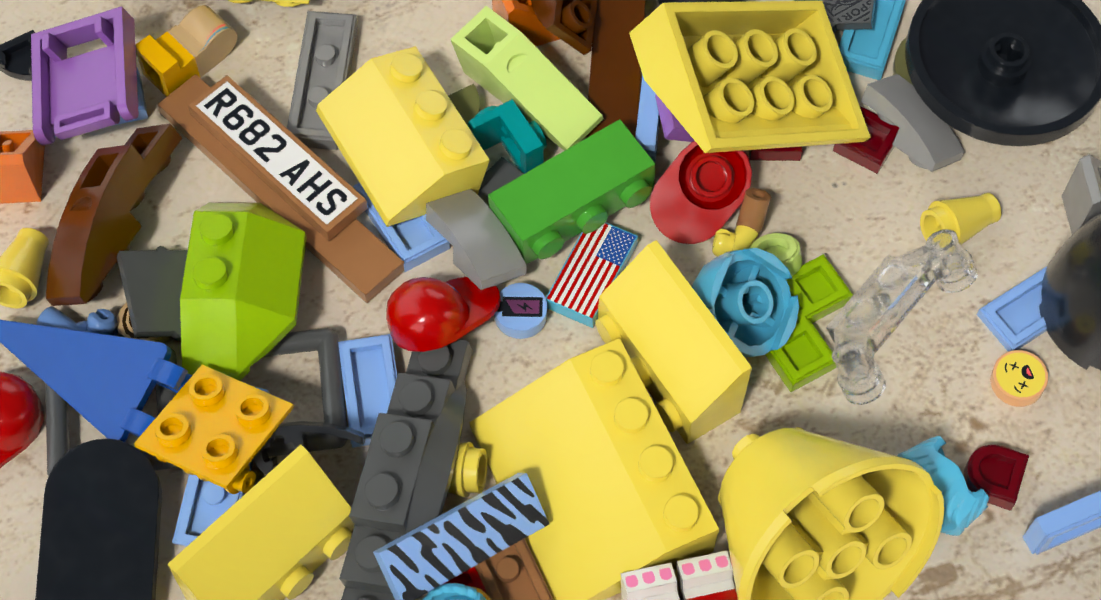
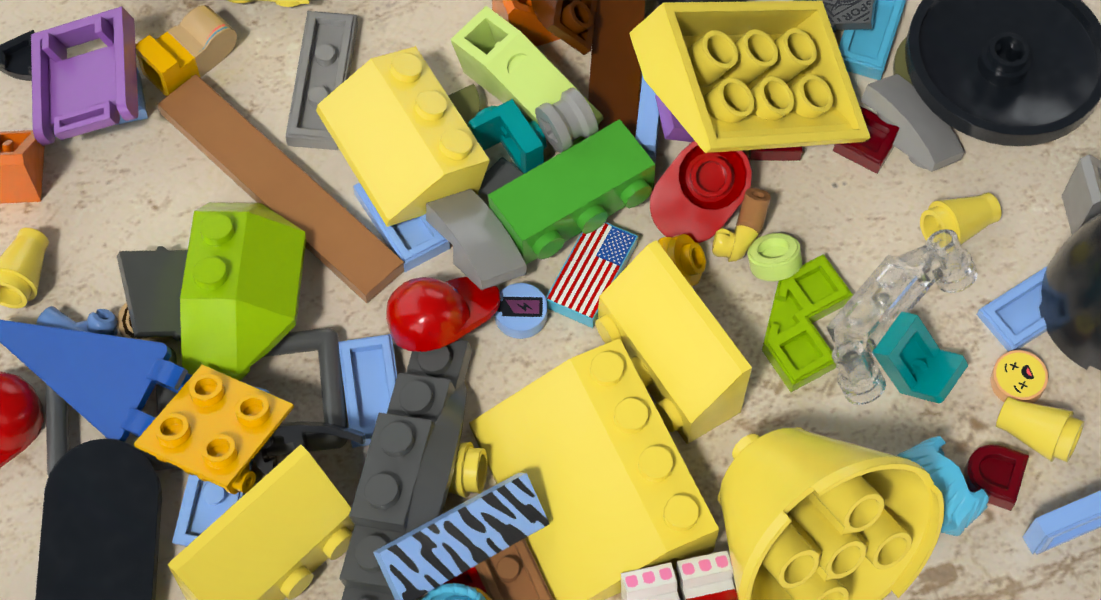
reddish brown slope [46,123,182,306] -> none
tile [188,75,368,241] -> none
medium azure cylinder [691,248,799,358] -> none
none -> light grey wheel [535,88,598,153]
none -> yellow plate [658,234,706,286]
none -> teal bracket [872,311,968,403]
none -> light yellow cone [996,397,1084,462]

